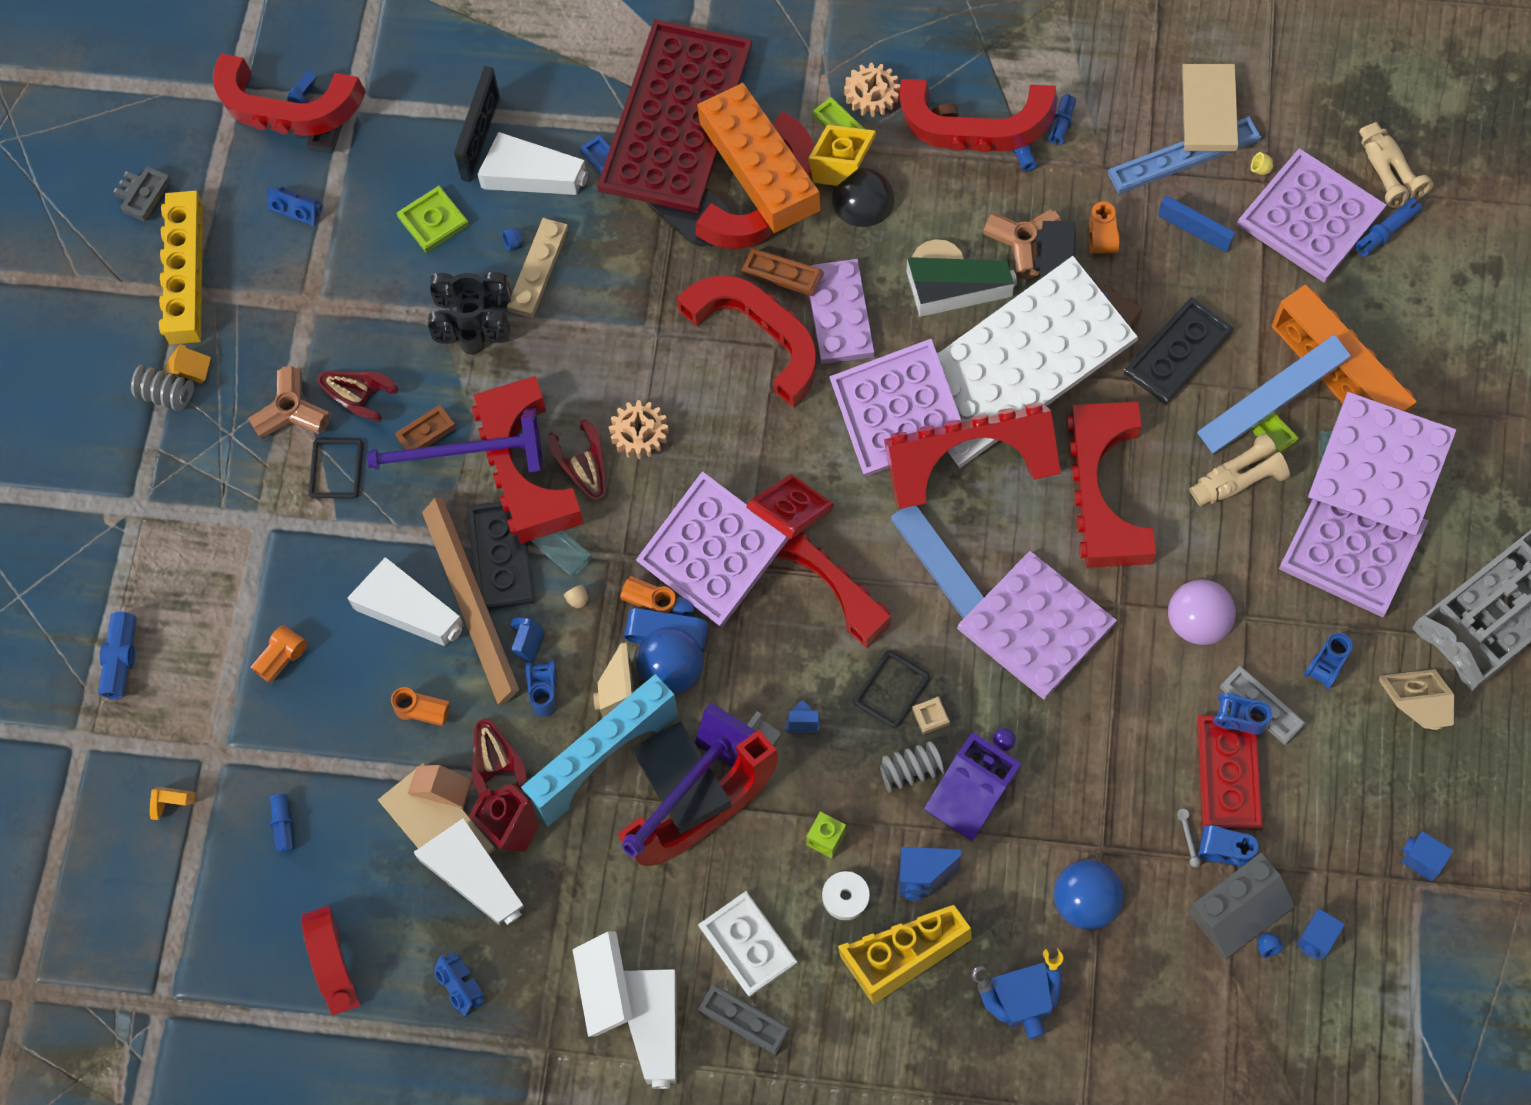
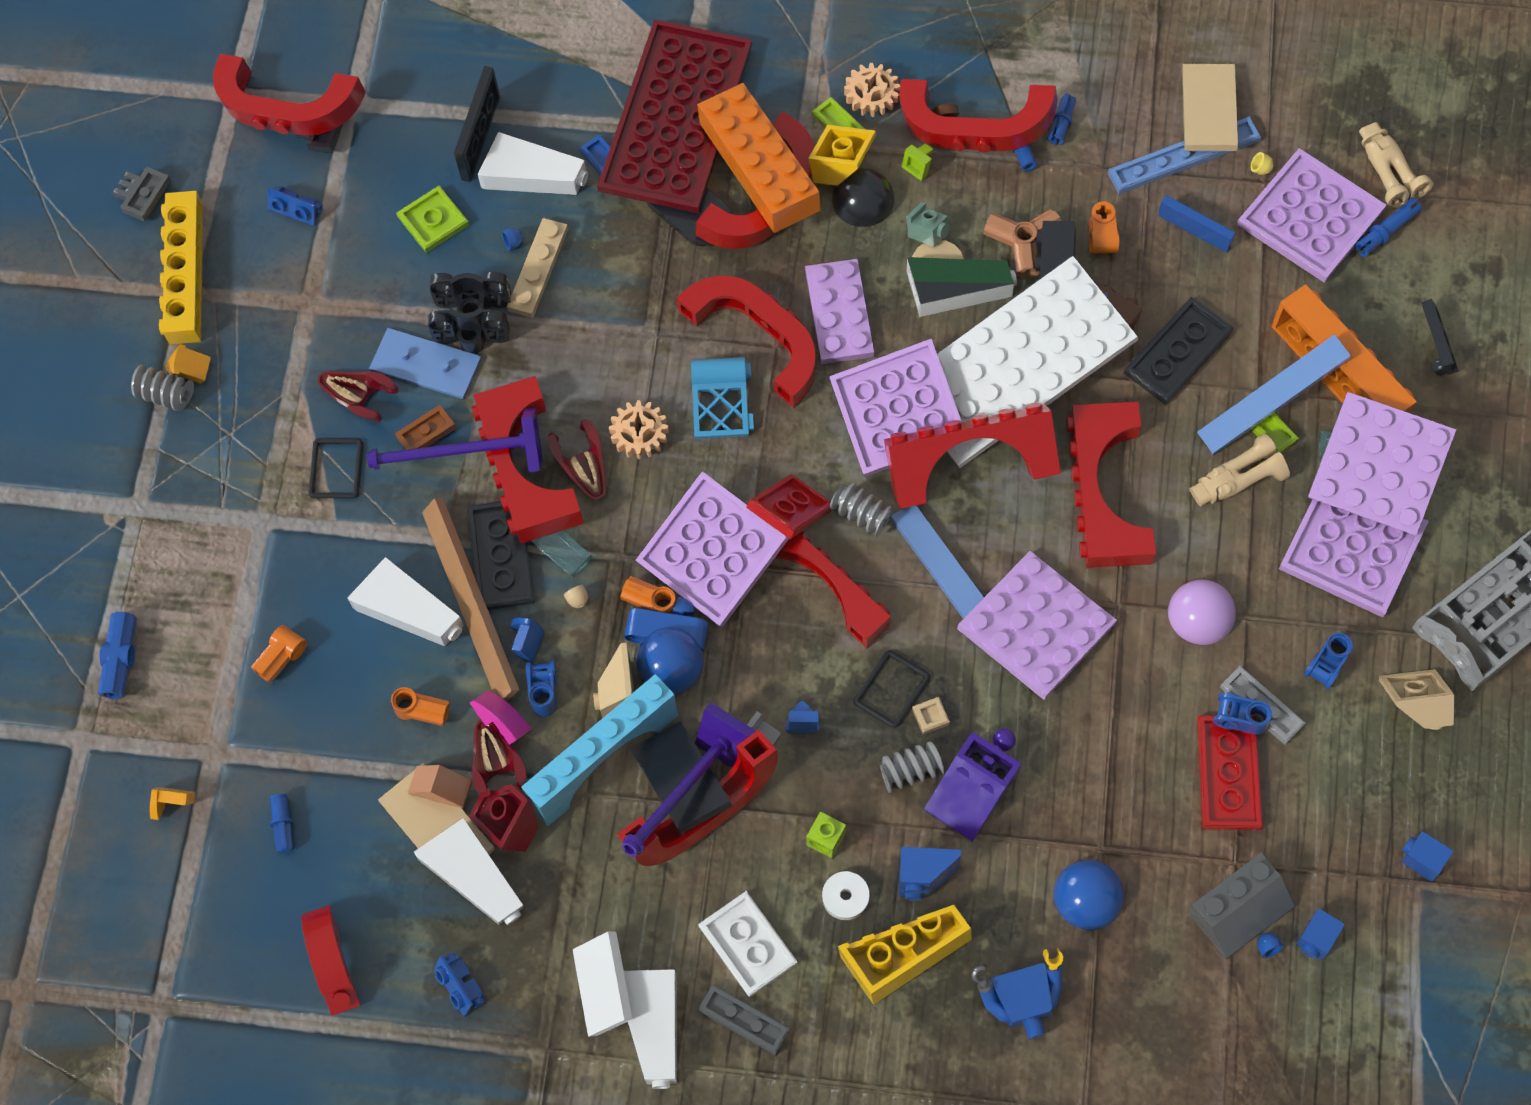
nougat piece [248,366,331,439] -> none
blue tile [287,70,317,104] -> none
dark orange tile [741,248,824,296] -> none
light grey hinge [1177,809,1201,868] -> none
blue piece [1198,826,1258,867] -> none
none -> medium blue piece [369,328,482,400]
none -> dark pink slope [470,690,531,745]
none -> dark azure piece [691,357,754,439]
none -> light grey piece [830,482,892,537]
none -> lime tile [901,143,933,181]
none -> sand green brick [906,202,950,247]
none -> black hinge [1421,298,1459,376]

